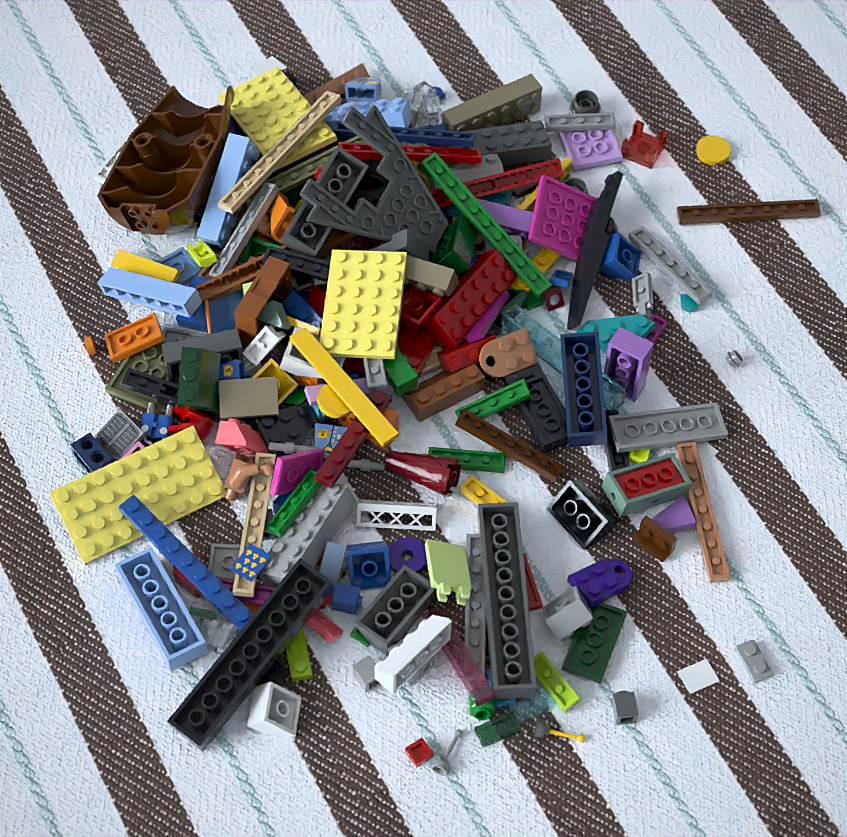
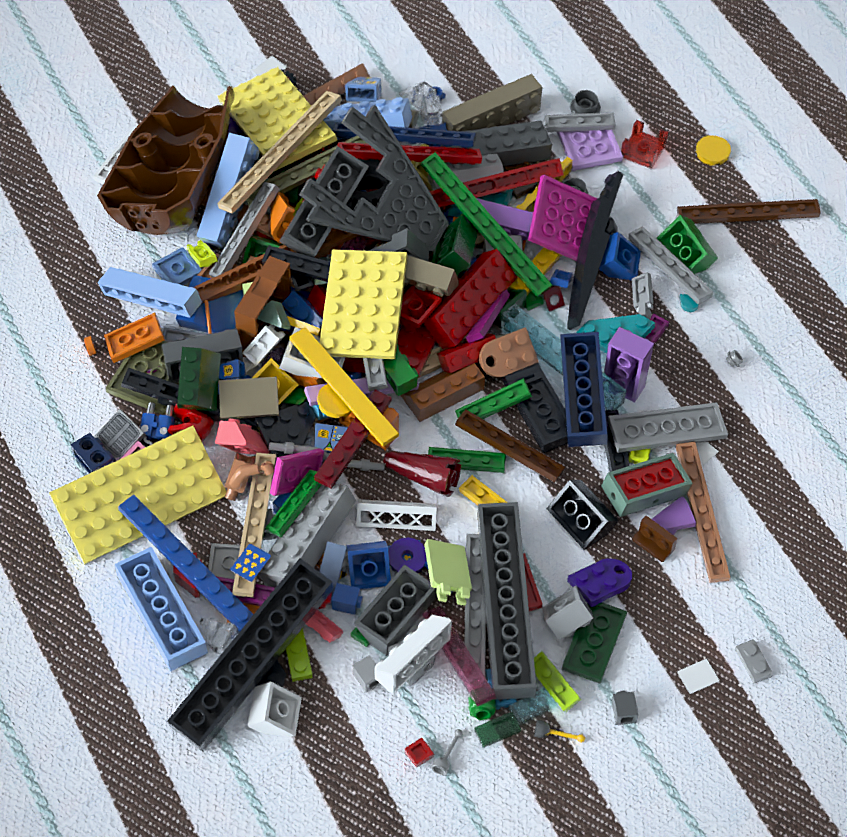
yellow tile [111,249,181,283] -> none
clear green tile [189,606,218,620] -> none
none -> green slope [656,215,718,274]

